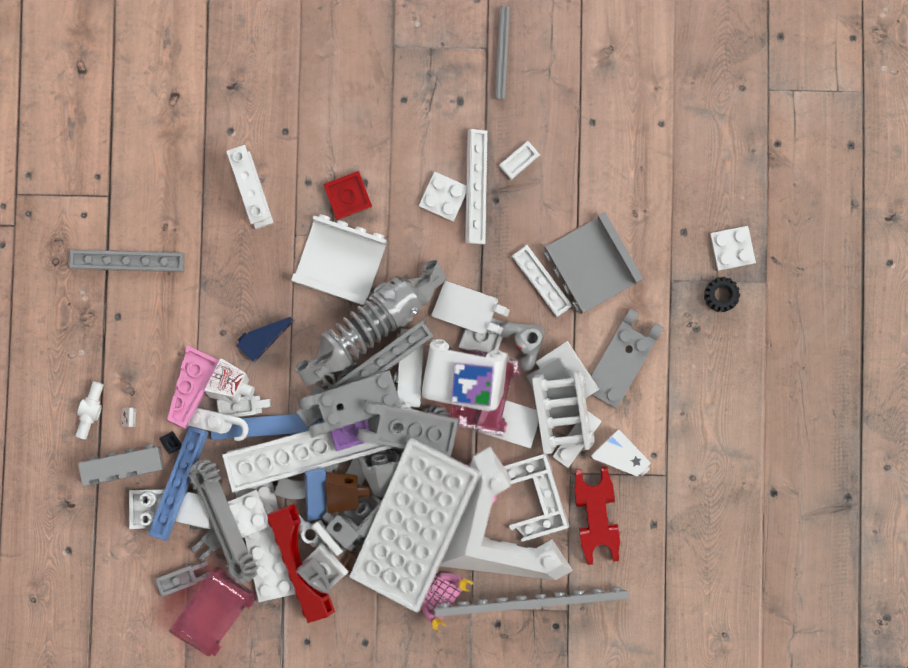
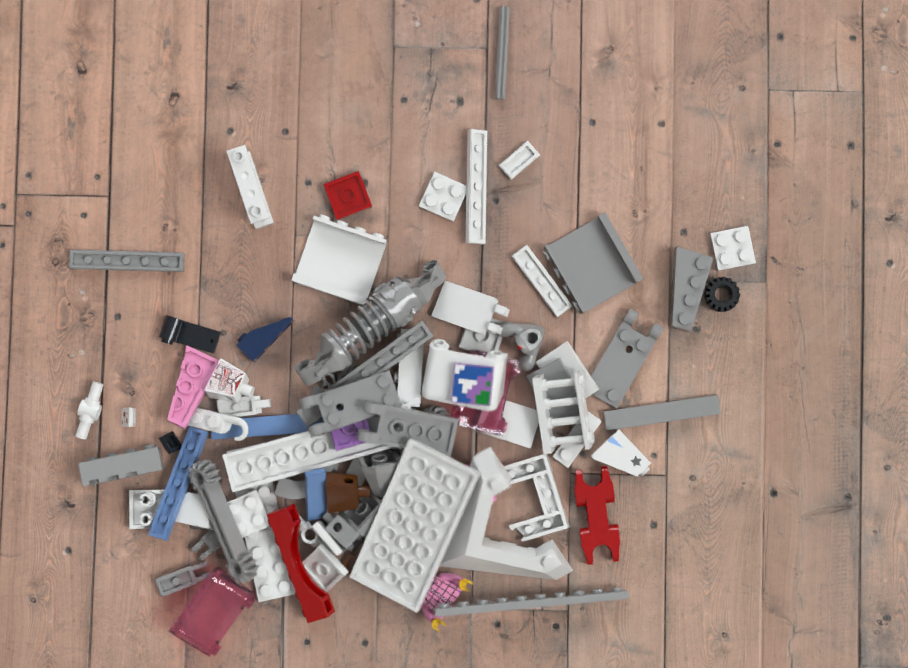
light grey plate [297,558,331,593] -> none
none -> black door [159,315,221,354]
none -> light grey tile [603,395,721,431]
none -> light grey wedge [670,247,713,333]

